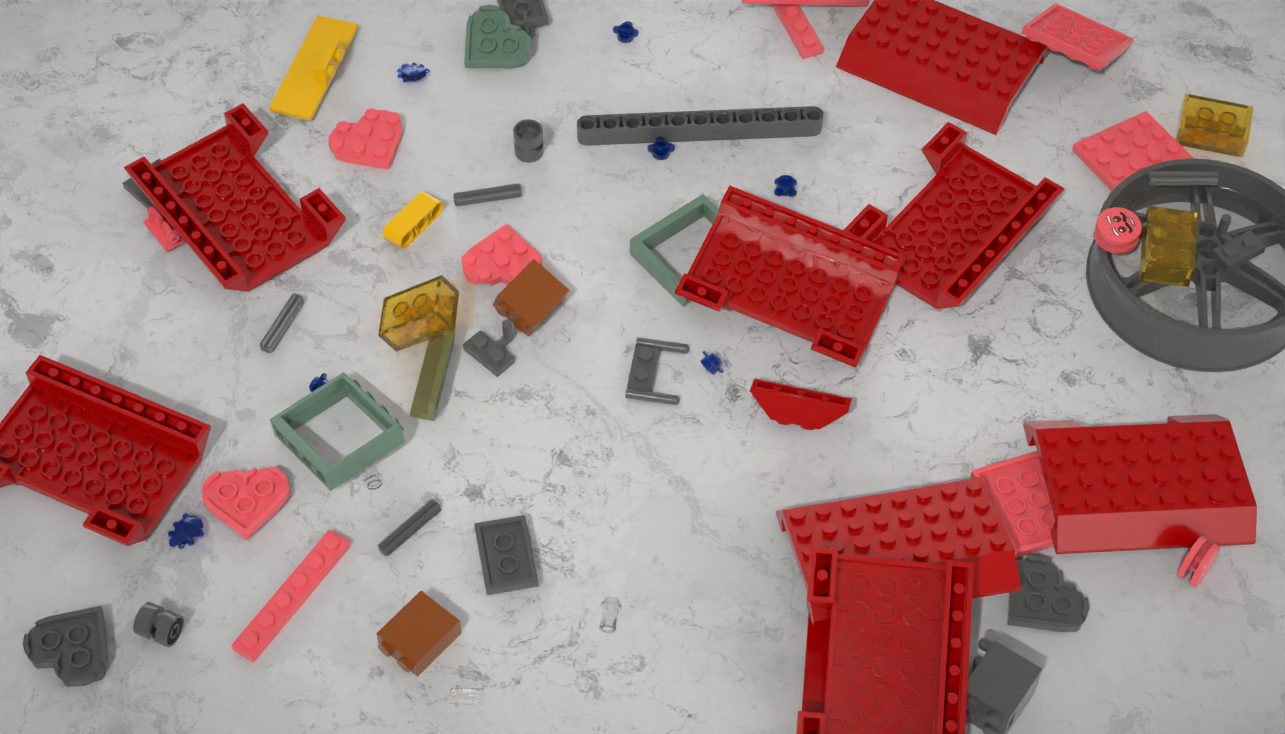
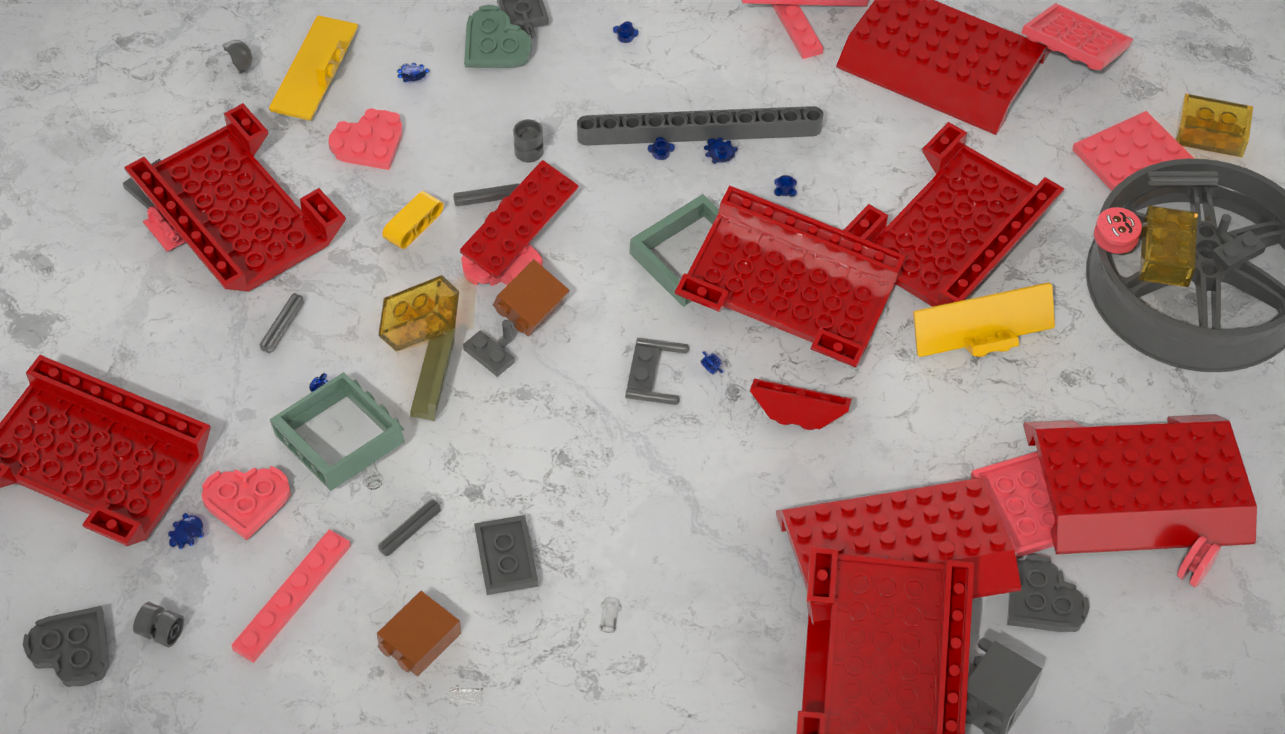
none -> dark grey hair [222,40,253,74]
none -> red bracket [460,160,579,278]
none -> clear blue piece [704,137,738,164]
none -> yellow bracket [913,282,1055,357]

